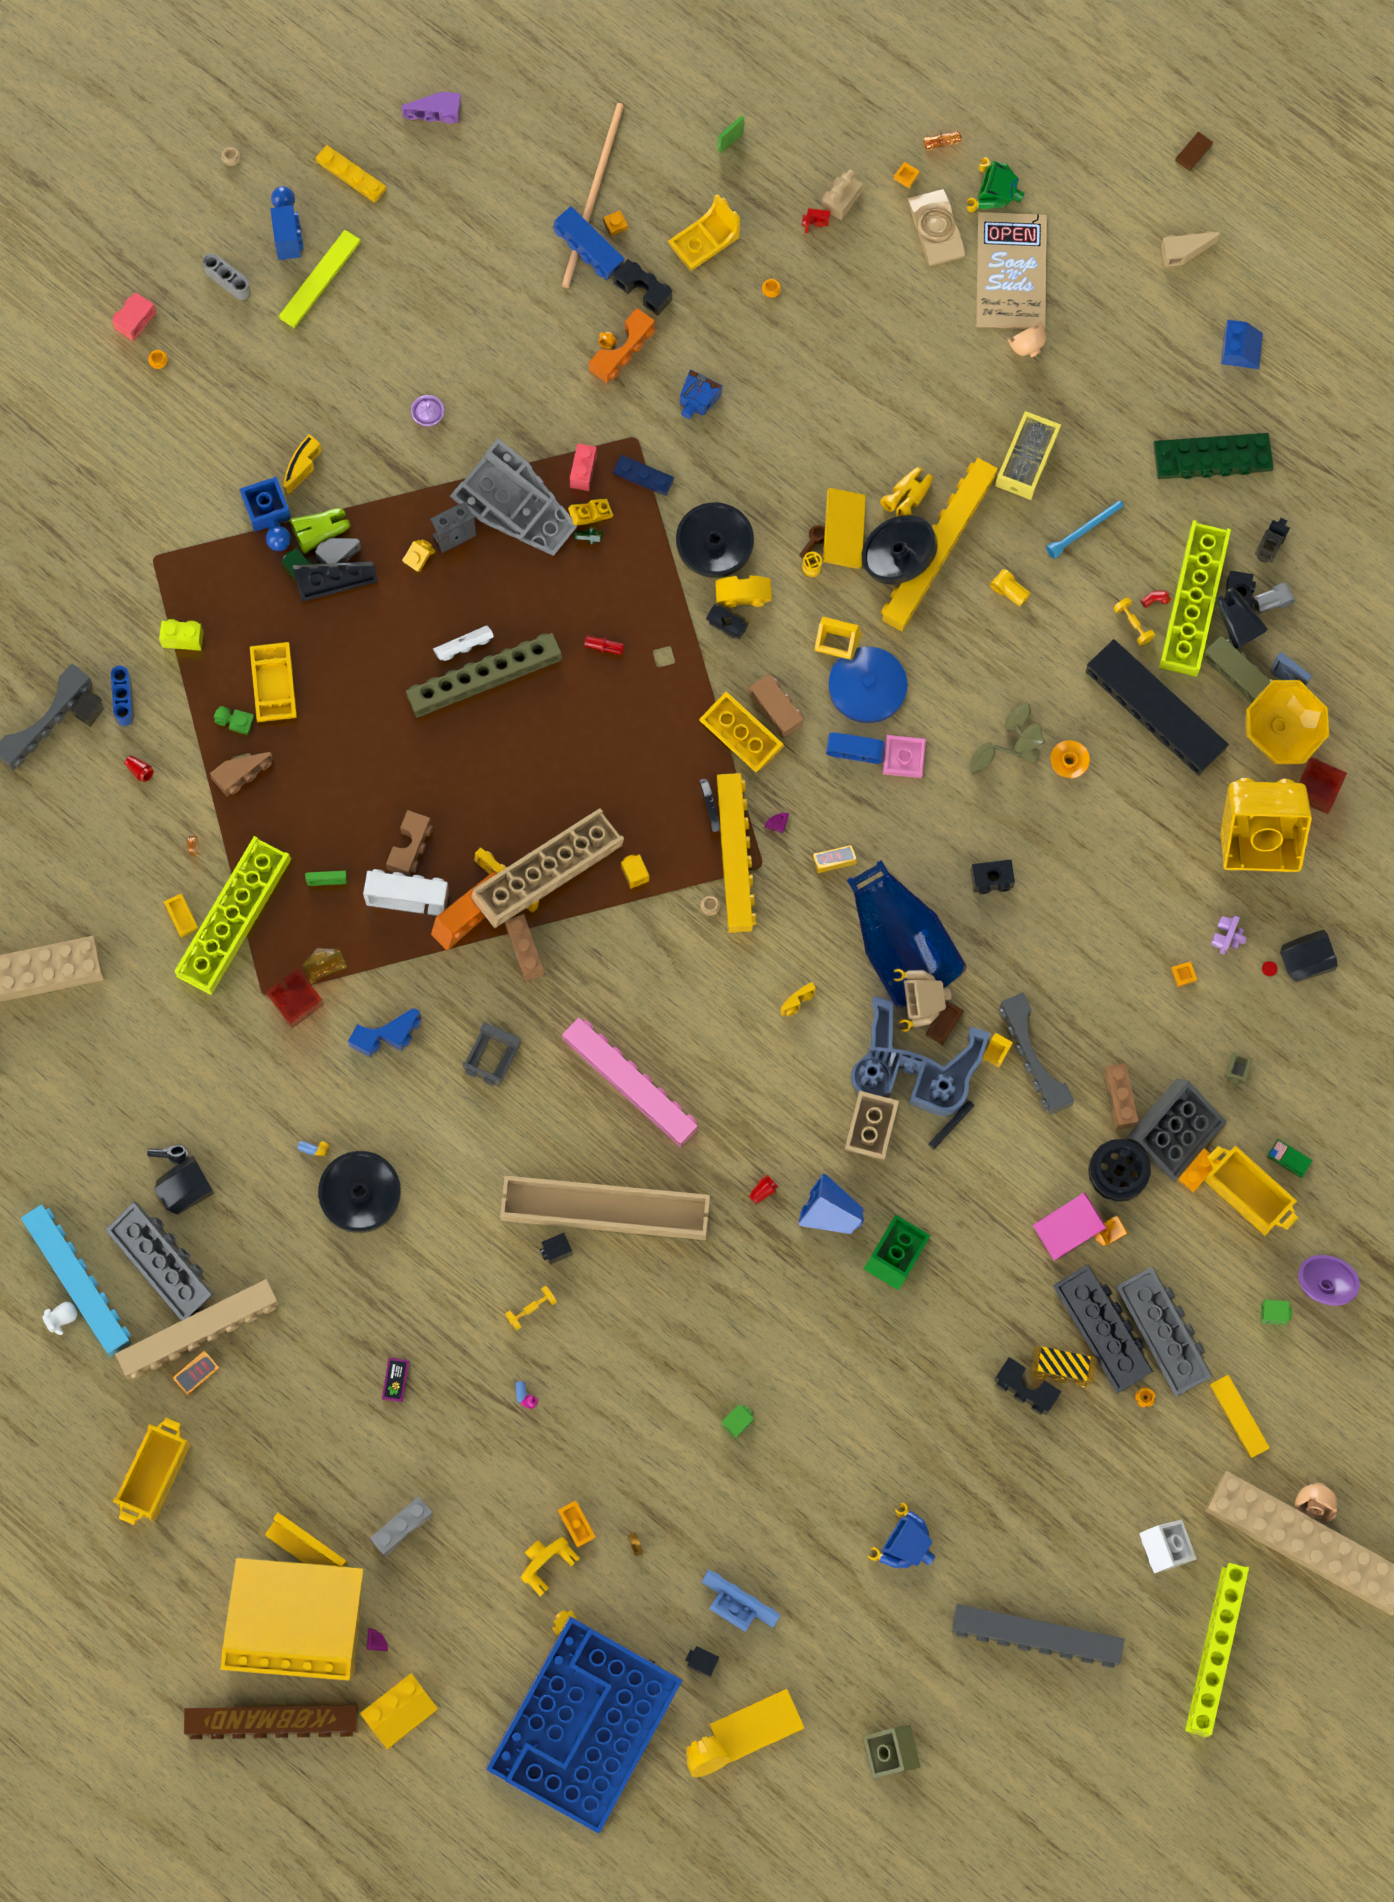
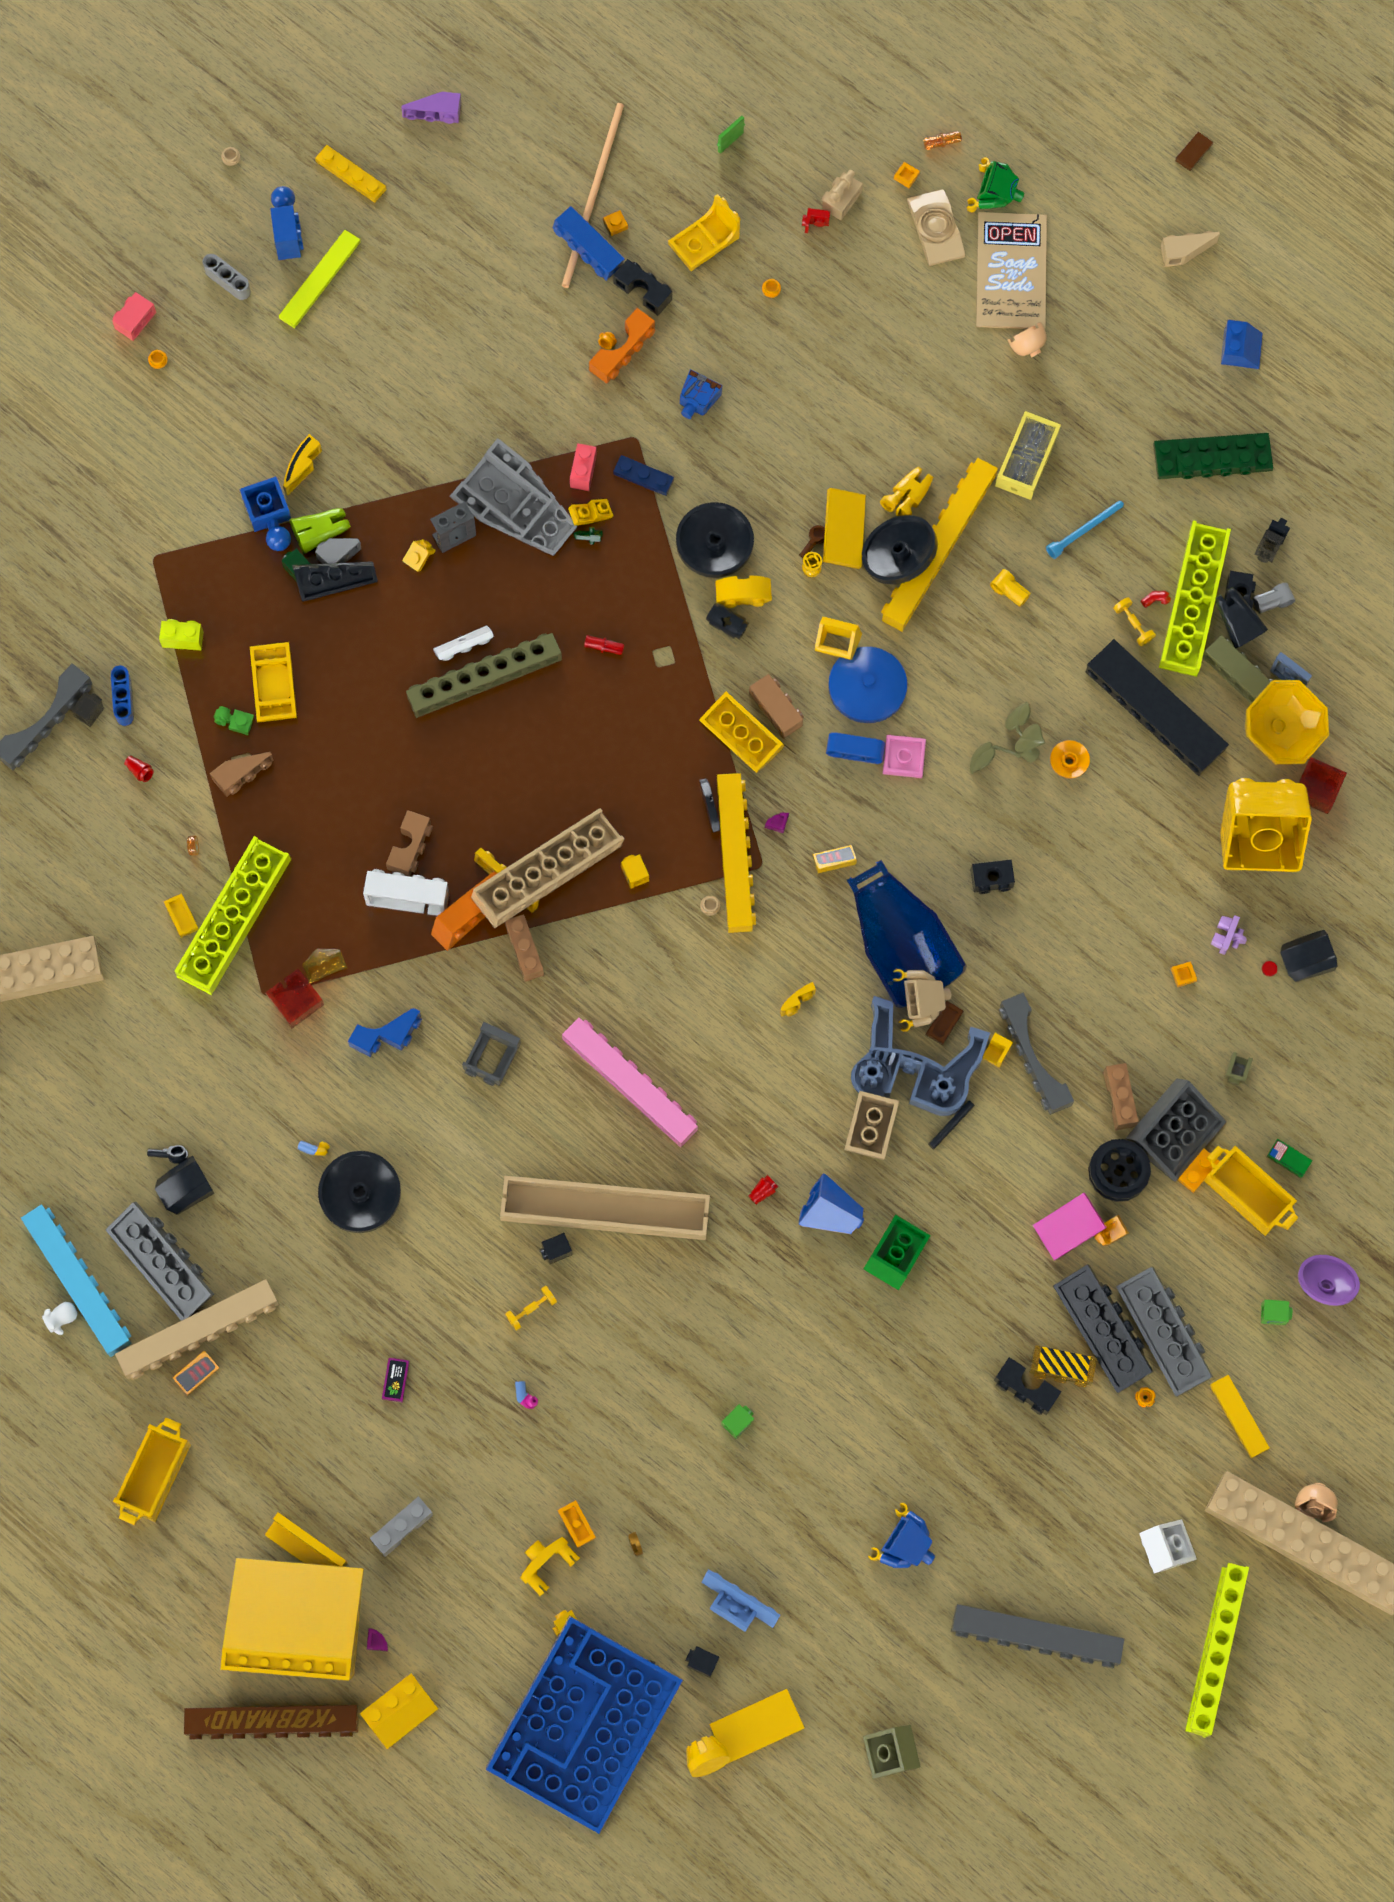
bright green tile [305,871,348,886] -> none
lavender hat [411,395,445,427] -> none

